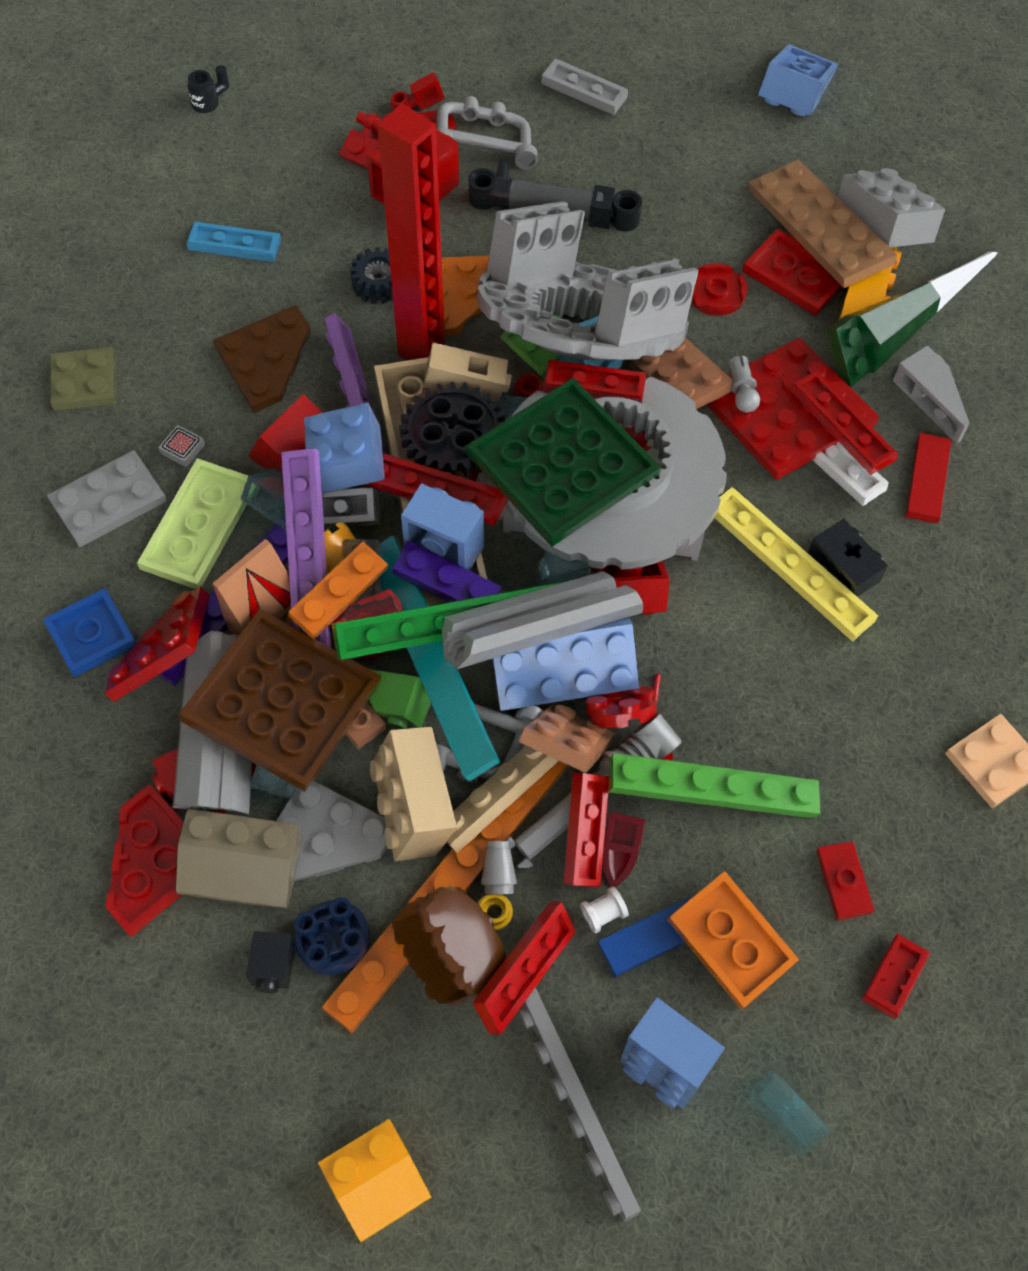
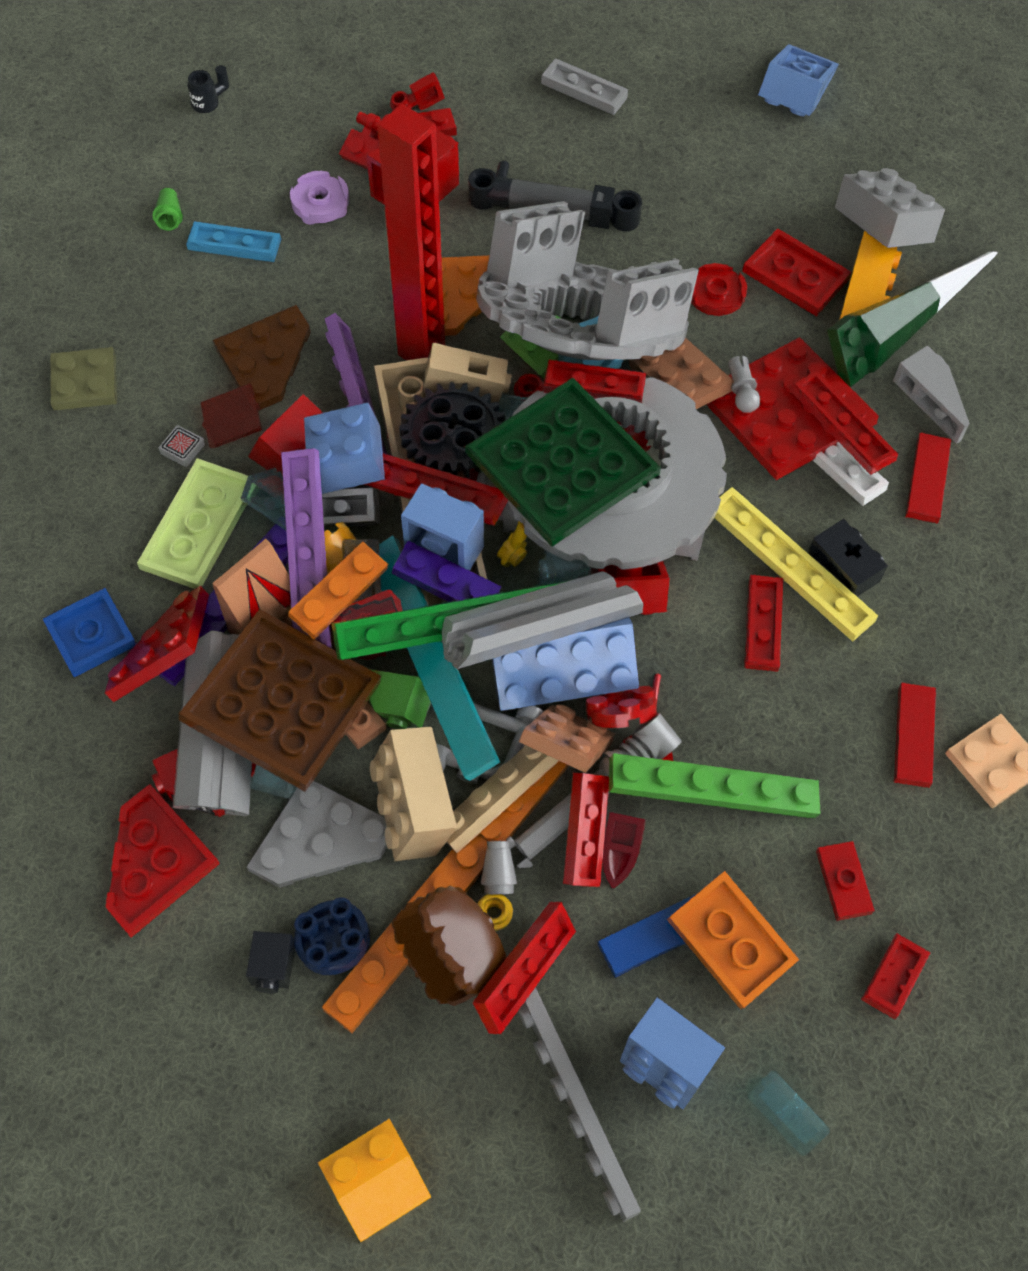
light grey plate [47,450,167,548] -> none
dark tan slope [176,809,303,910] -> none
black bush [350,247,393,304] -> none
light grey bar [436,96,538,170] -> none
white bush [580,886,629,934] -> none
medium nougat plate [749,159,897,288] -> none
none -> bright green cone [152,188,183,231]
none -> clear red piece [200,383,262,448]
none -> lavender plate [290,171,349,225]
none -> yellow plate [497,521,527,567]
none -> red tile [744,574,783,672]
none -> red tile [894,683,936,788]

